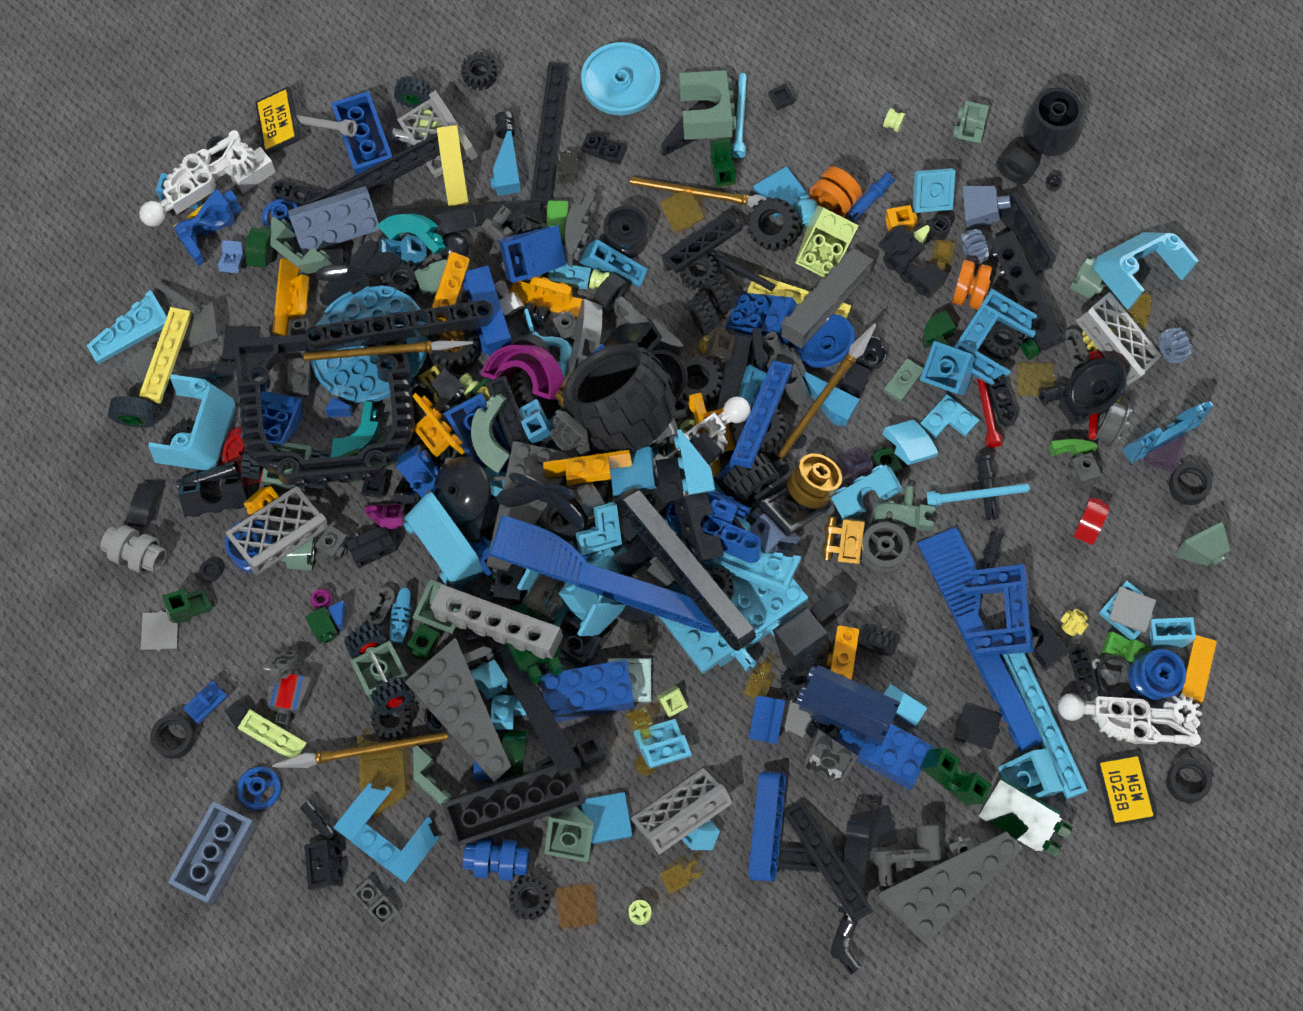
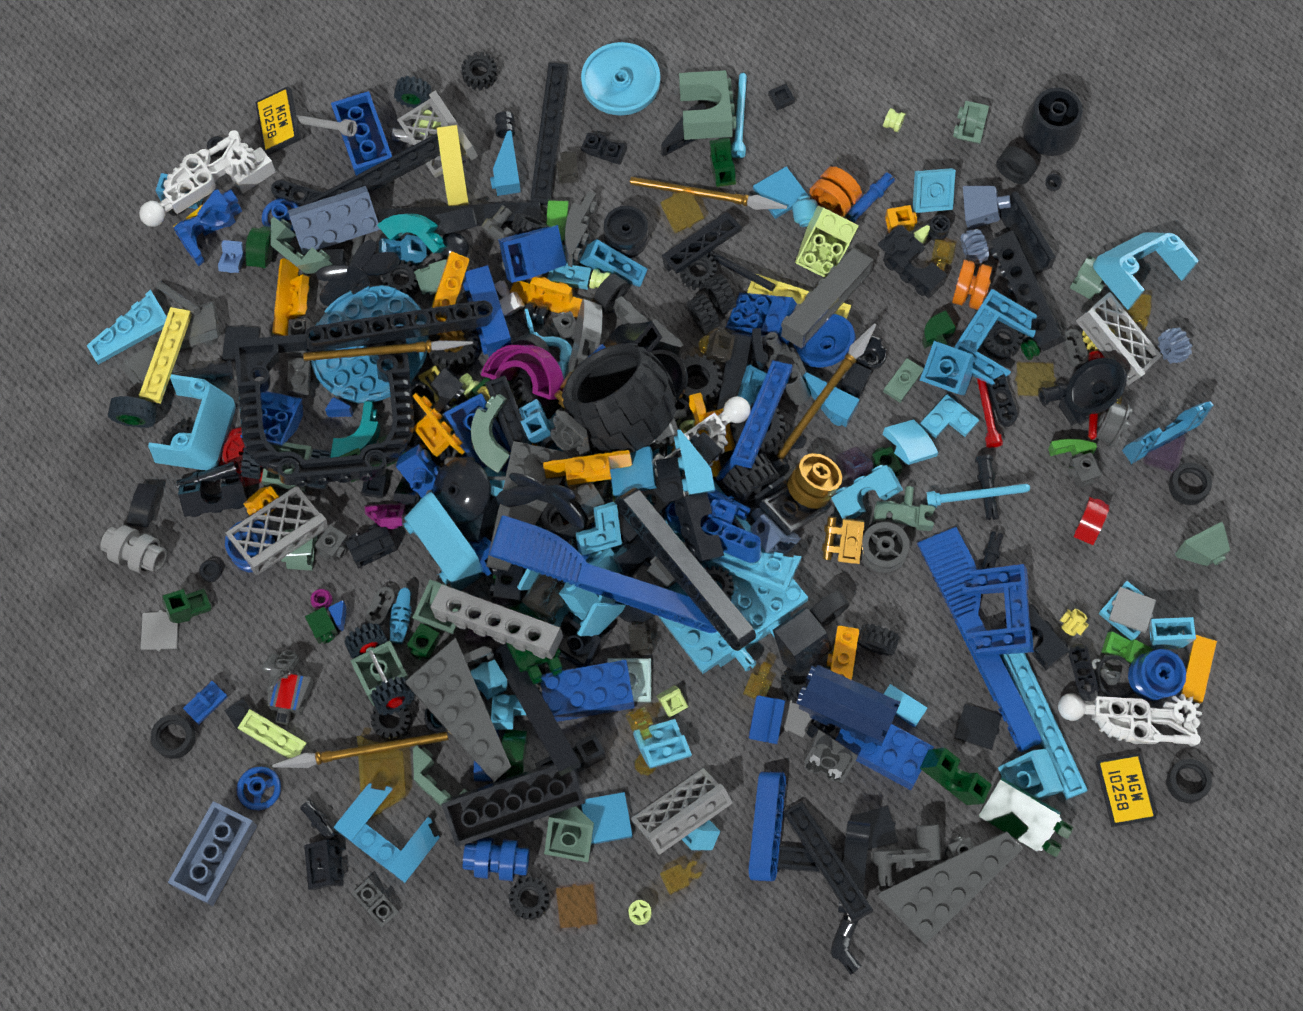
black tyre [746,197,801,251] -> none

